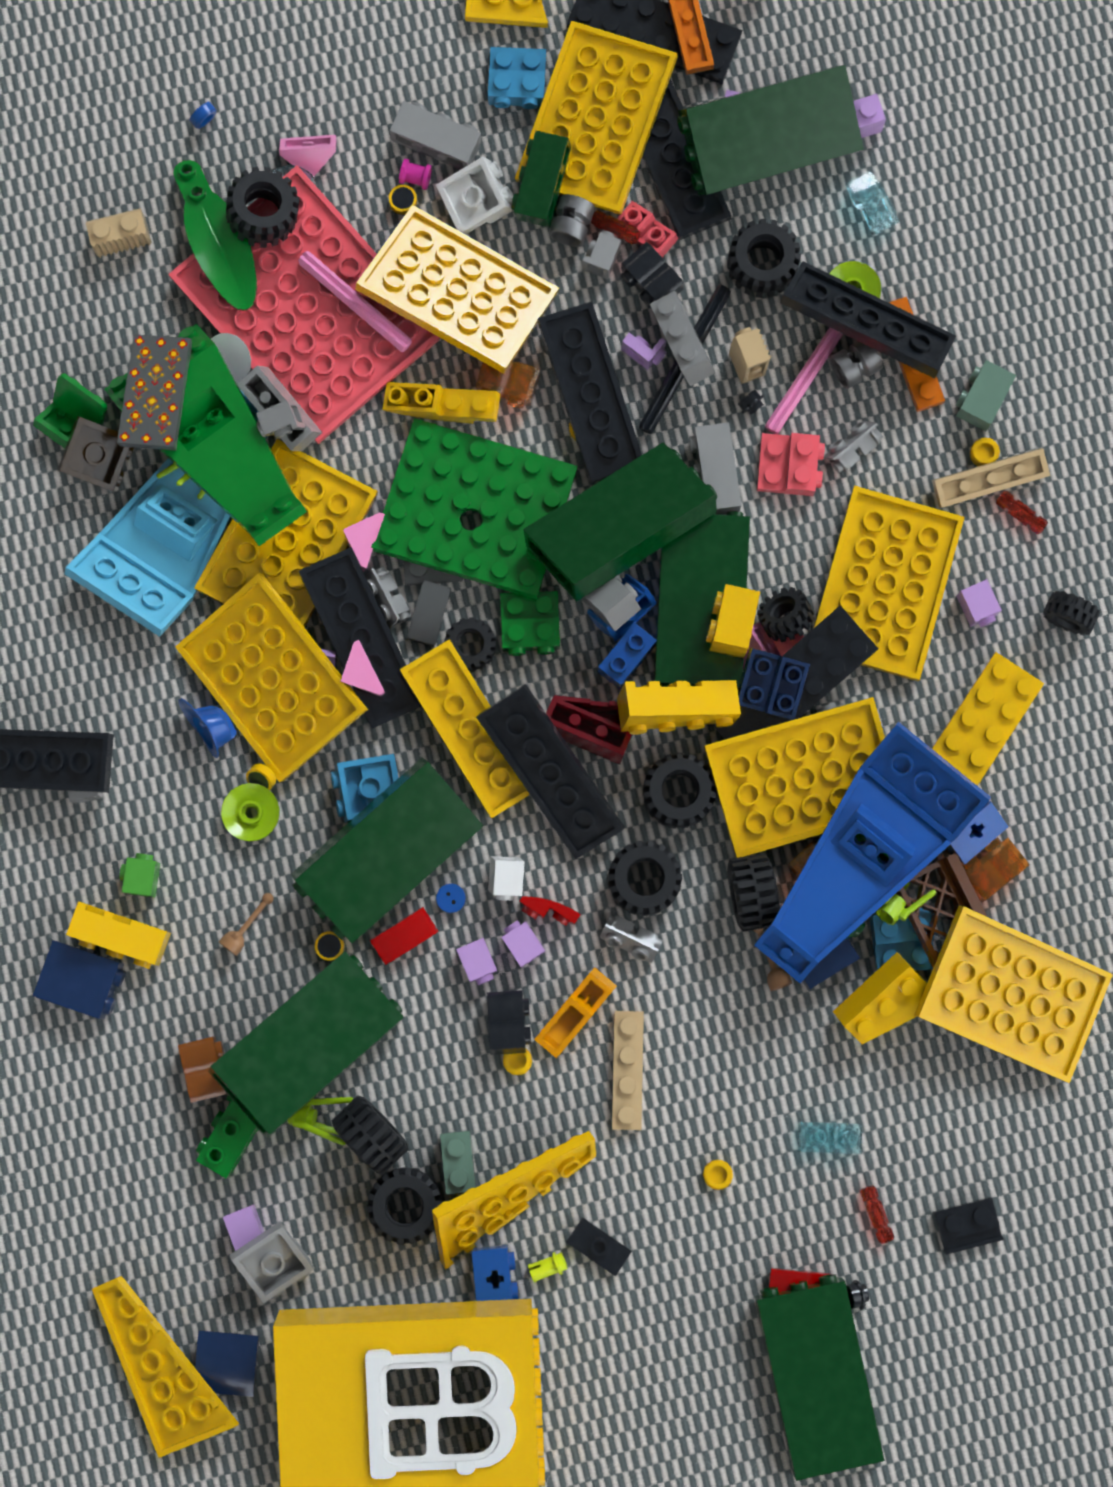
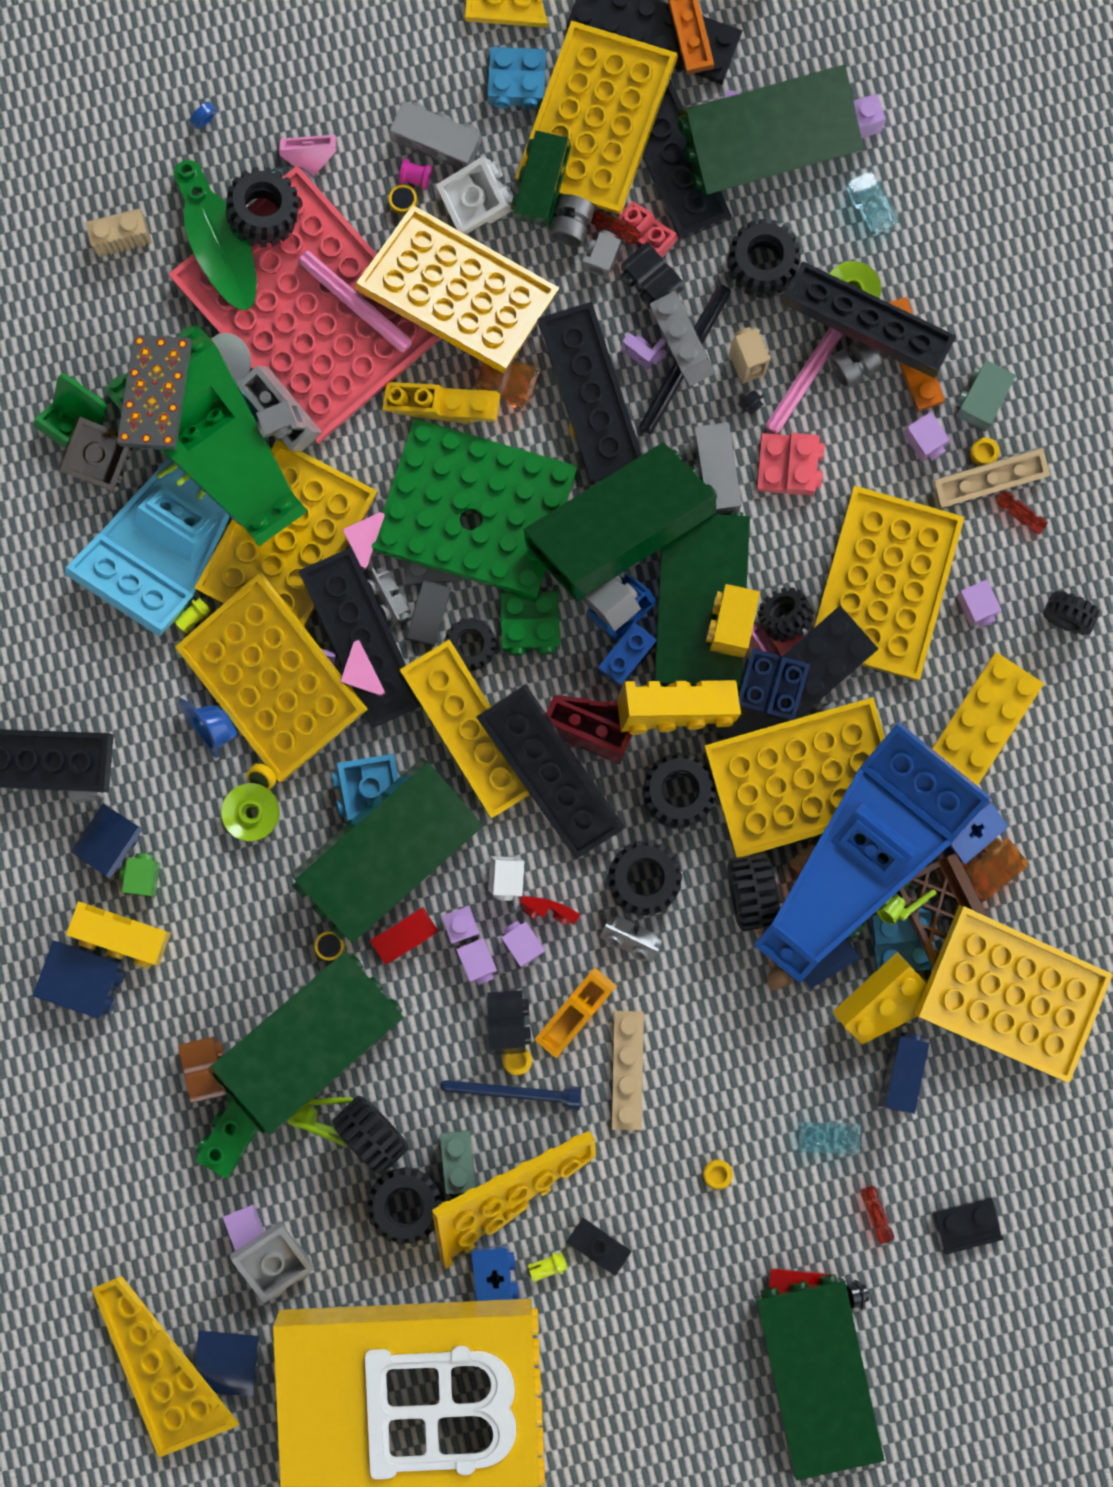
medium nougat hinge [219,893,274,956] -> none
blue tile [436,884,466,913] -> none
light grey hinge [824,421,883,473] -> none
none -> dark blue slope [71,803,143,878]
none -> neon yellow pin [174,597,211,634]
none -> dark blue piece [440,1080,582,1111]
none -> lavender brick [442,906,480,945]
none -> dark blue brick [878,1032,930,1114]
none -> lavender brick [903,412,950,462]

